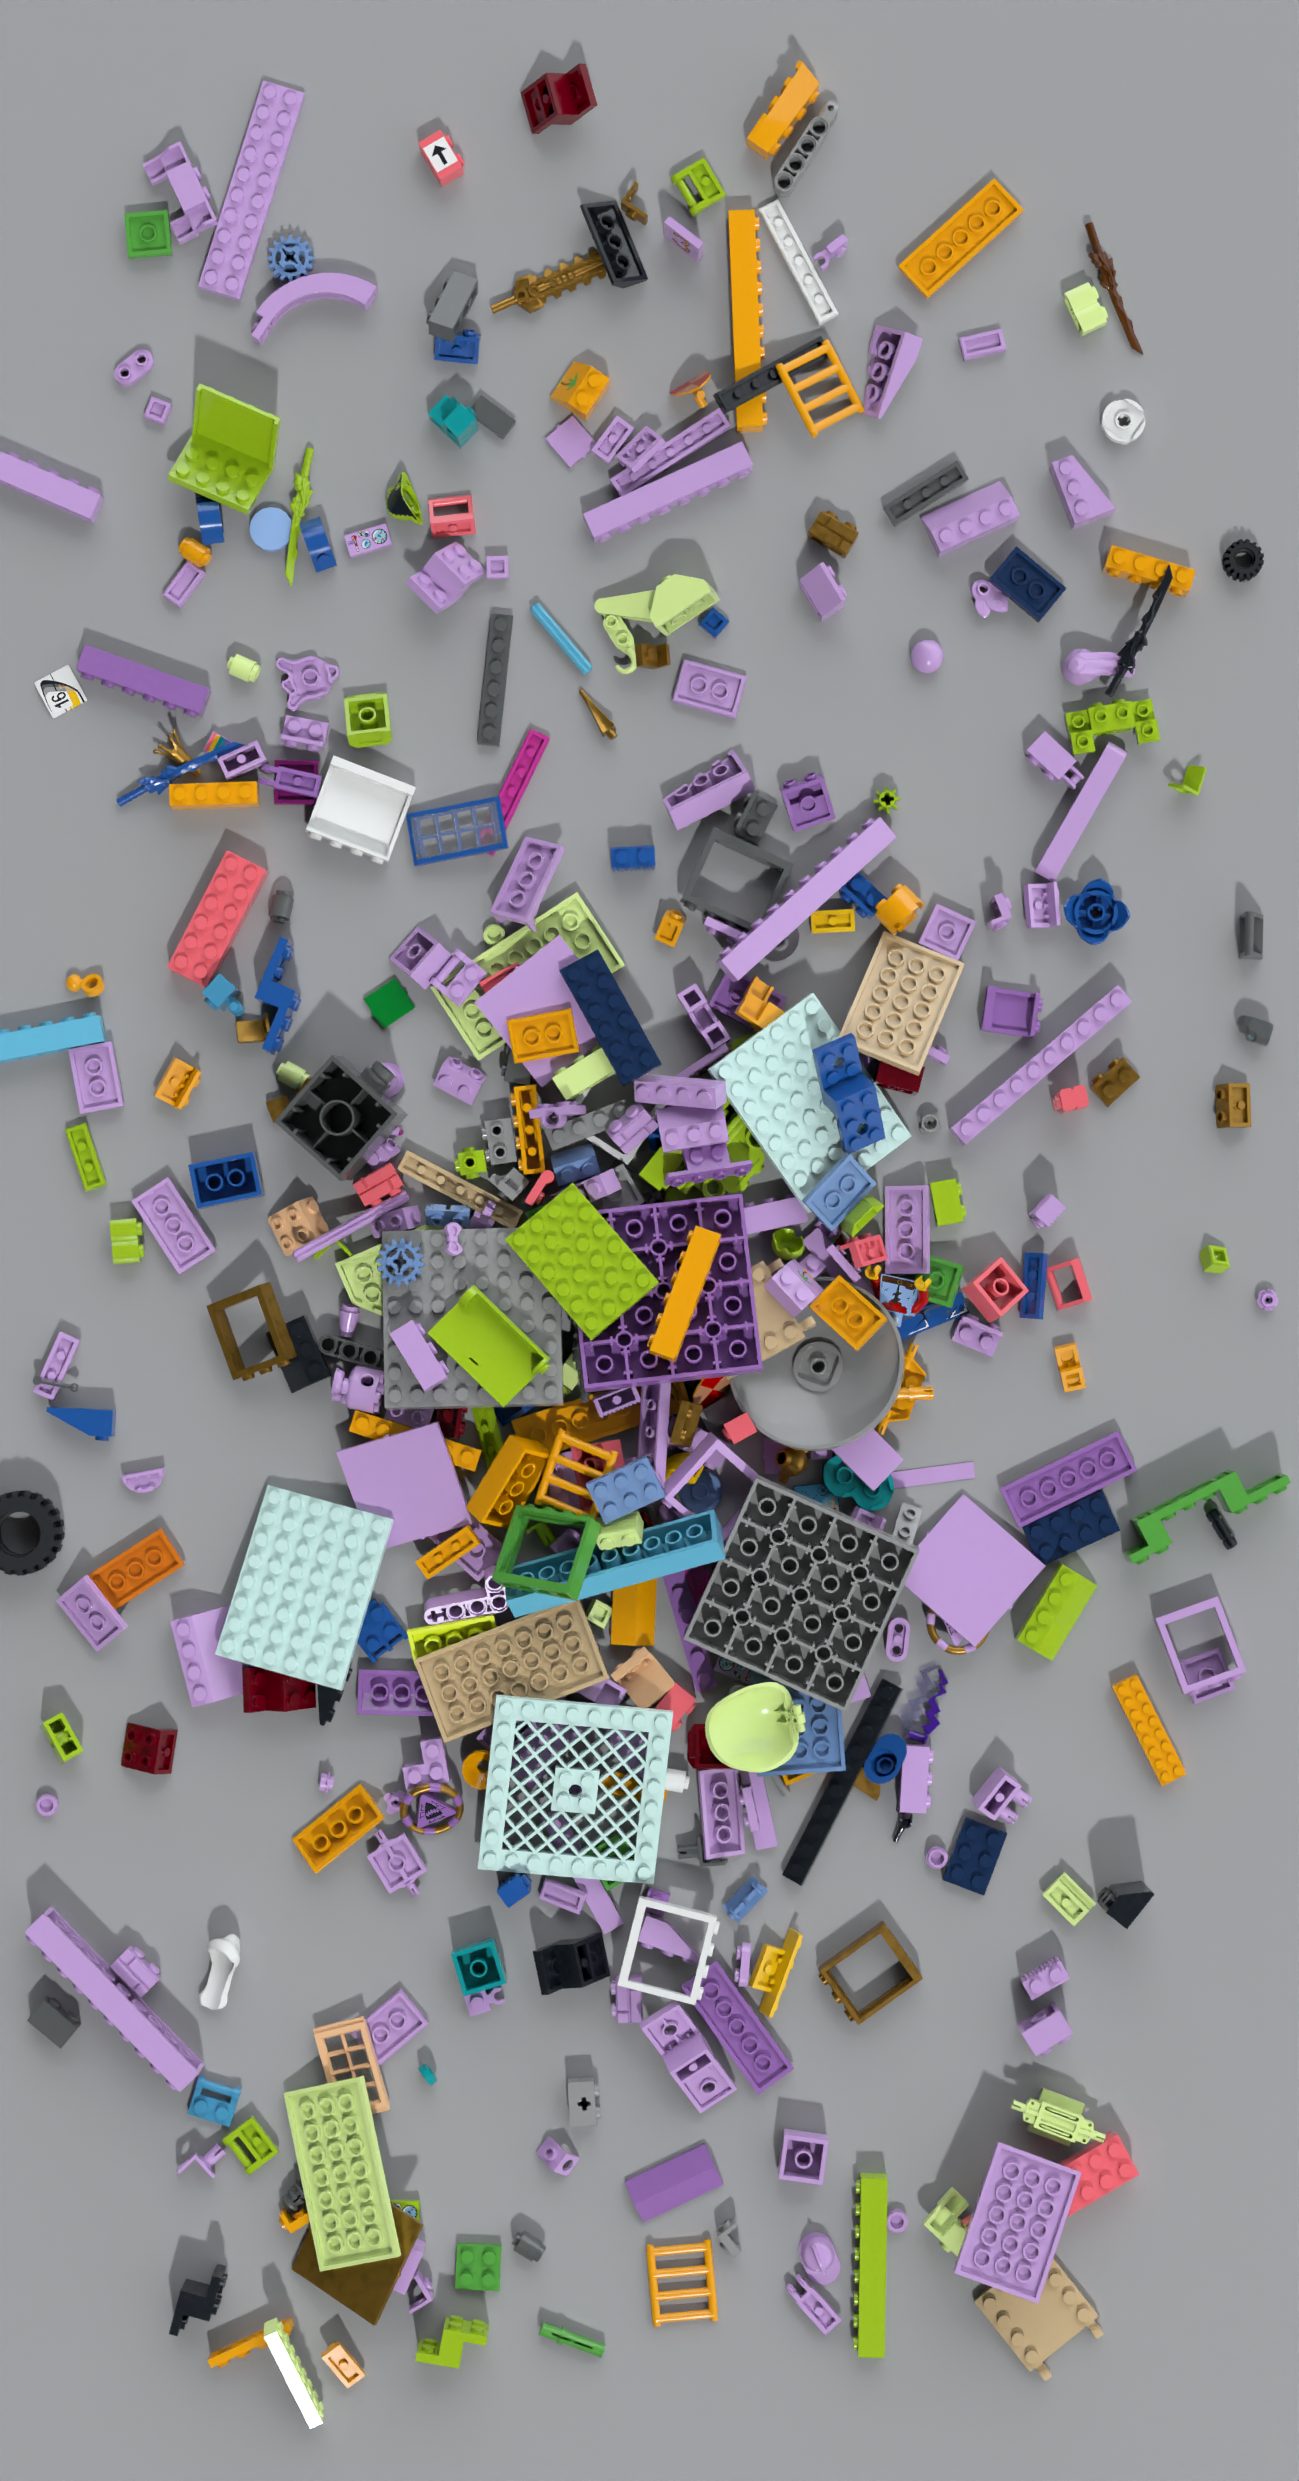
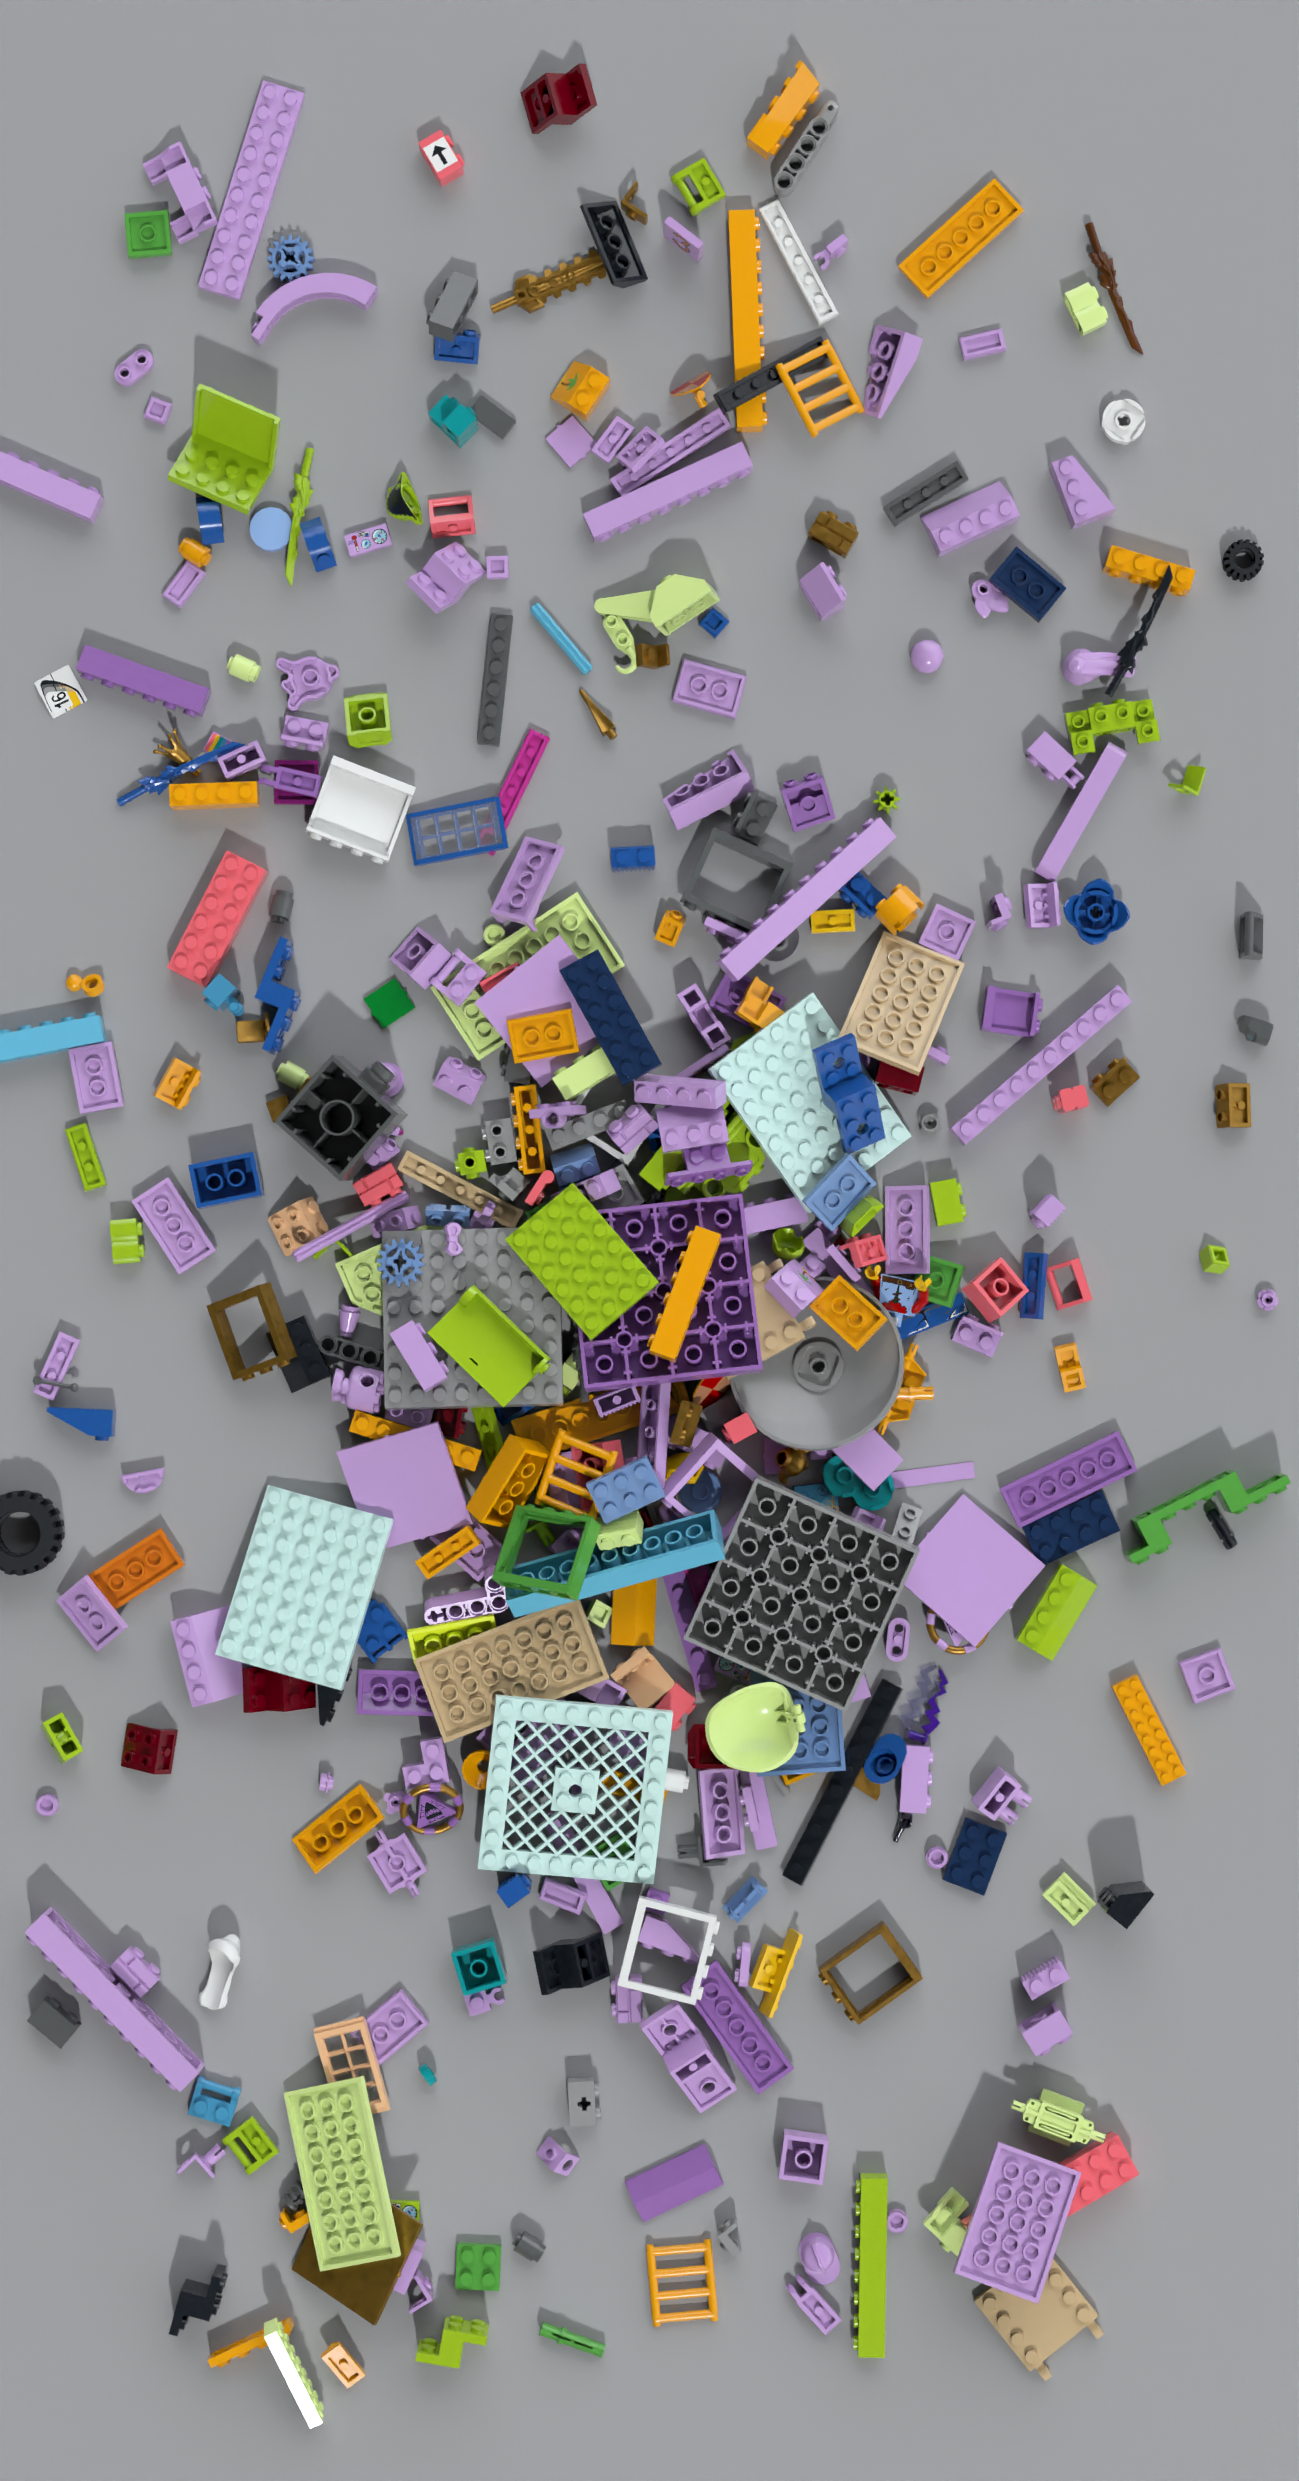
lavender window [1153,1596,1247,1697] -> none

